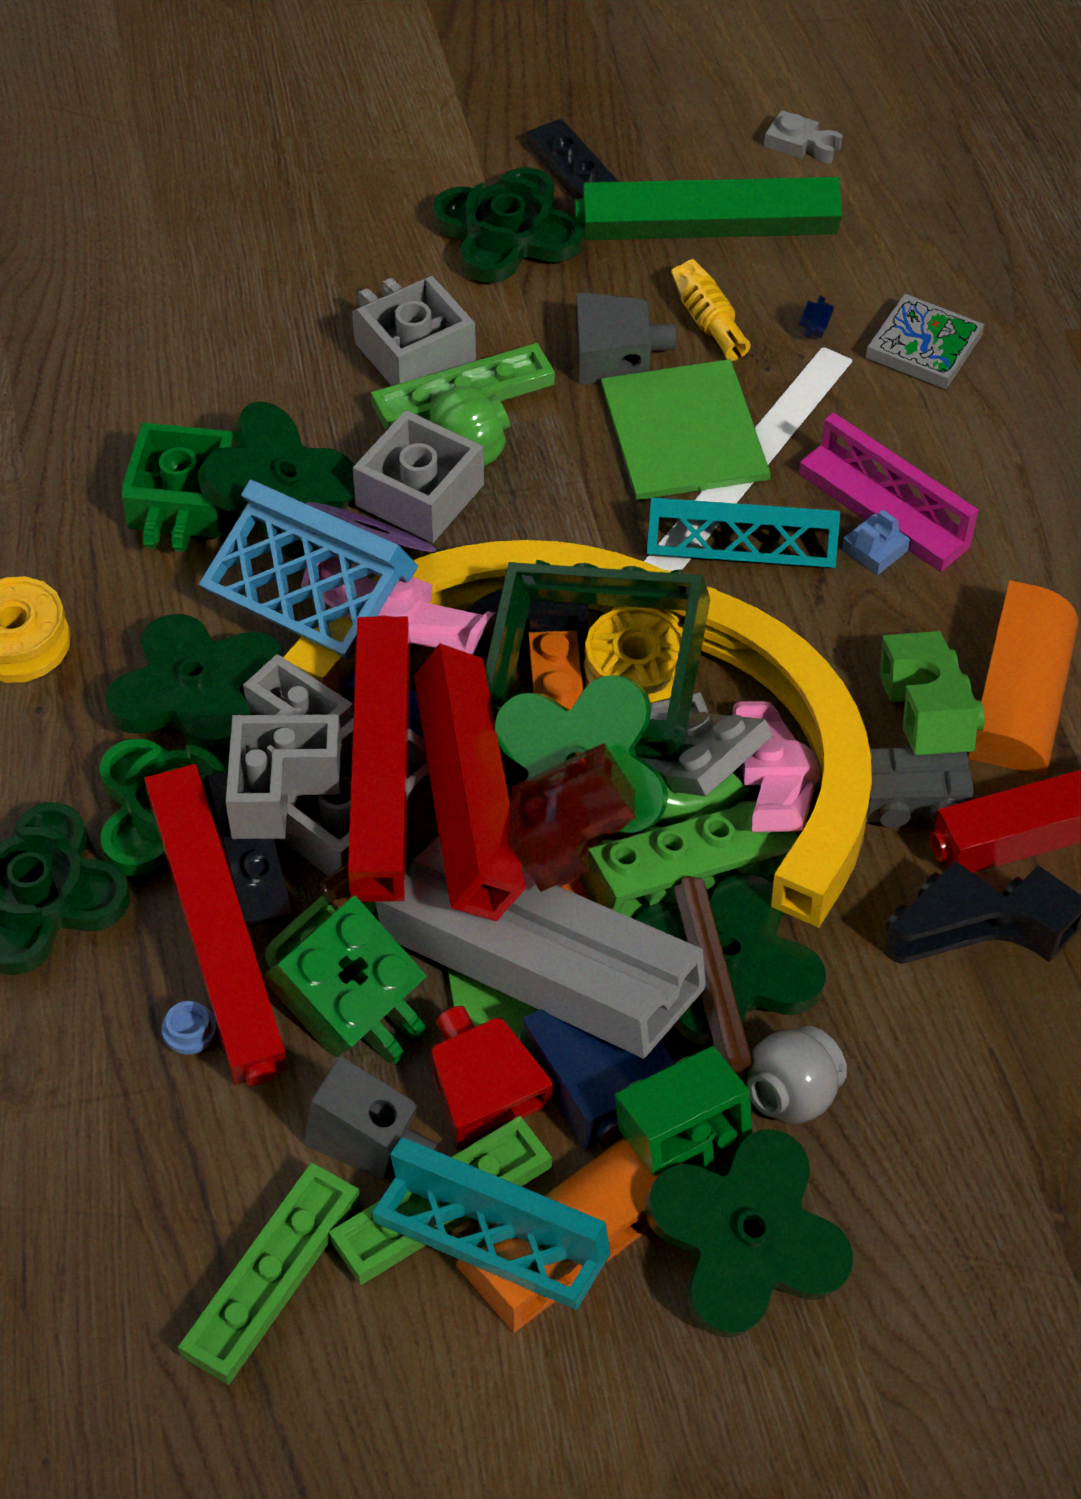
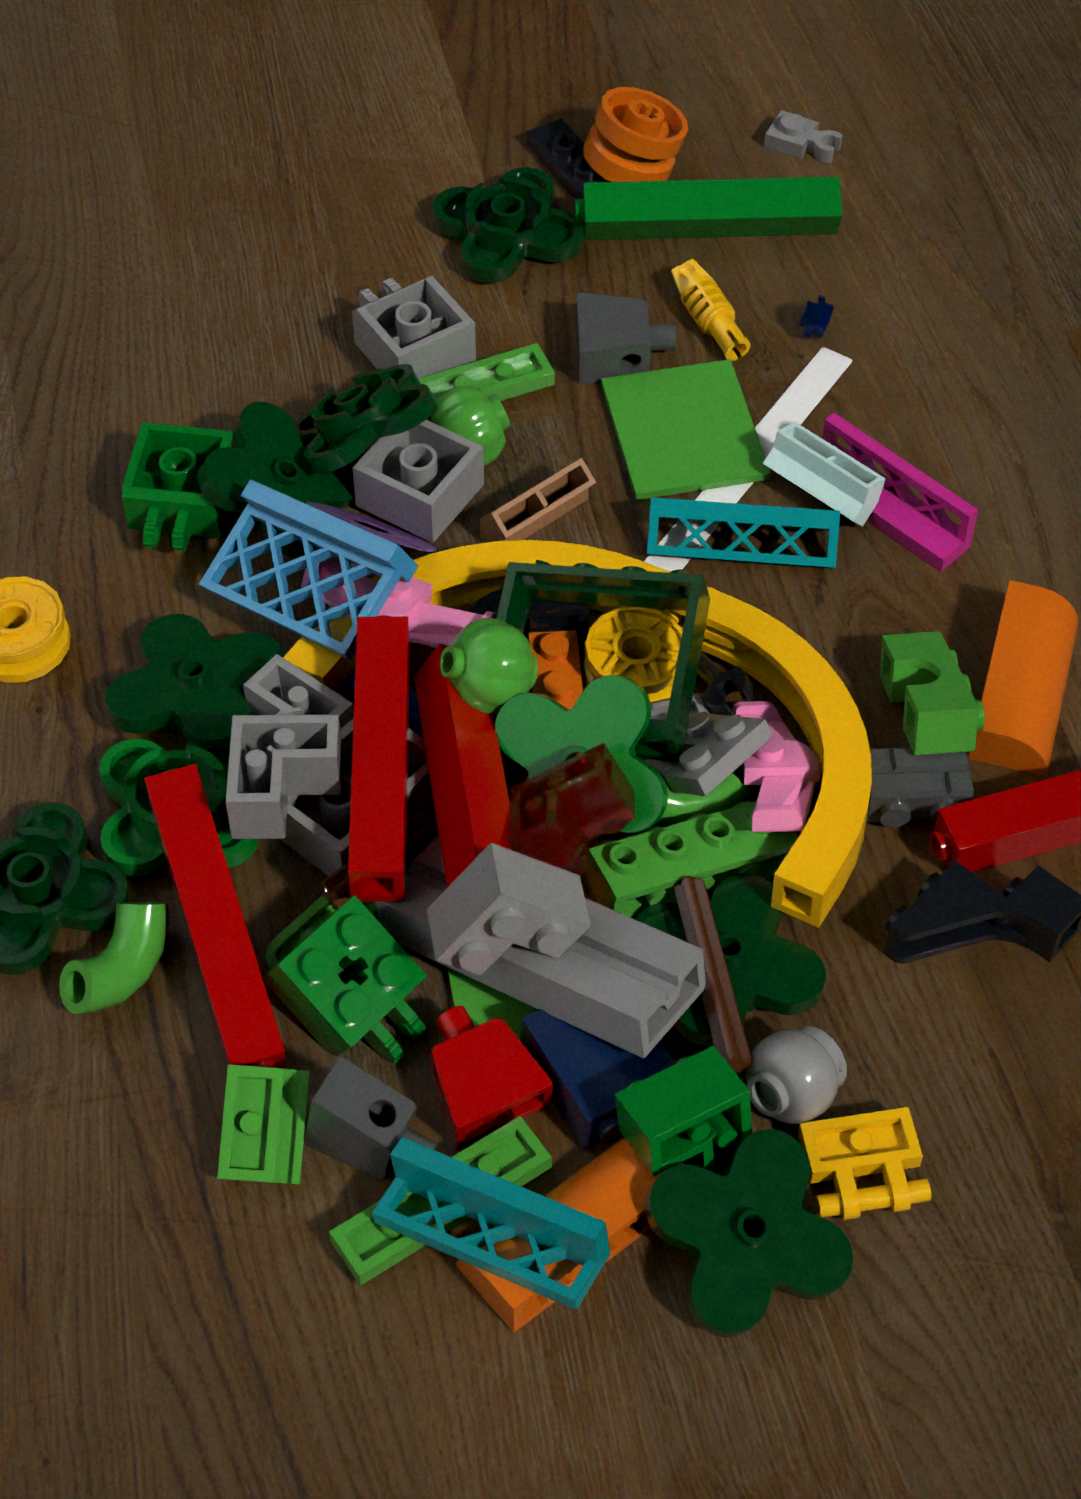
medium blue plate [161,1001,217,1054] -> none
bright green plate [178,1162,360,1385] -> none
black plate [202,772,293,927] -> none
medium blue tile [842,510,910,576] -> none
light grey tile [866,294,985,389] -> none
none -> bright green cylinder [59,901,169,1014]
none -> bright green plate [217,1064,310,1185]
none -> dark green plant [295,364,437,474]
none -> light grey brick [427,843,591,976]
none -> bright green plant [440,618,538,716]
none -> medium nougat piece [480,458,596,543]
none -> orange wheel [583,87,689,182]
none -> black bar [697,651,753,716]
none -> light aqua piece [762,421,886,527]
none -> yellow plate [798,1107,931,1220]

